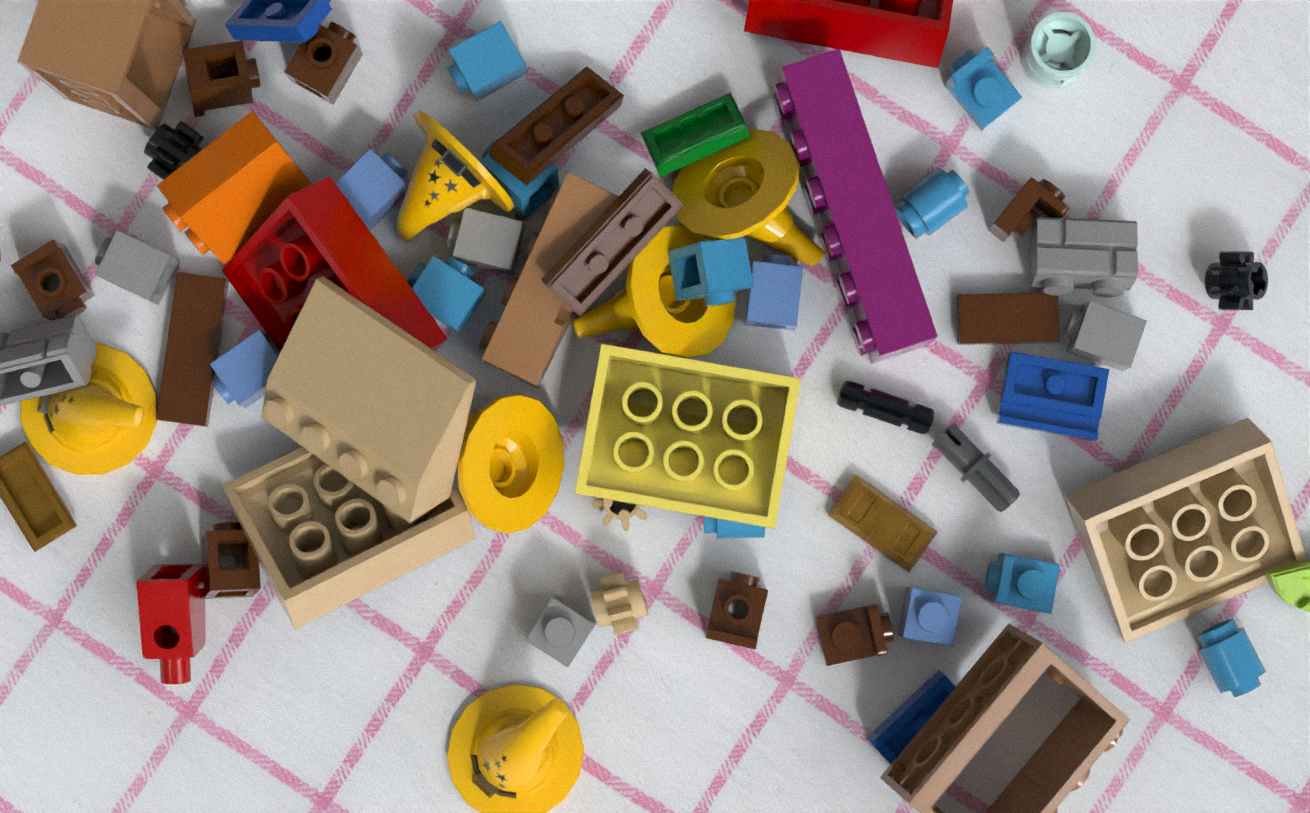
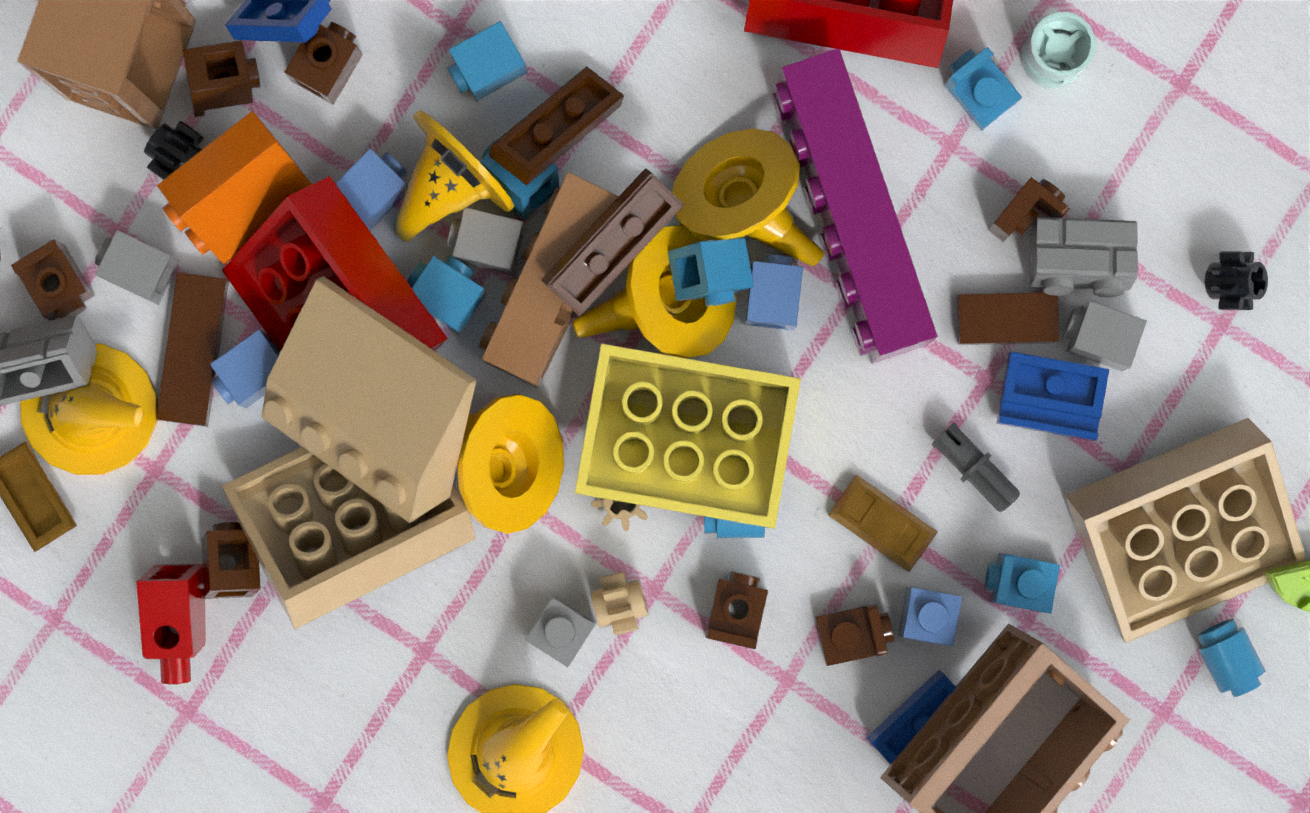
green plate [641,93,751,177] -> none
black axle [837,381,935,434] -> none
dark azure brick [894,167,970,239] -> none

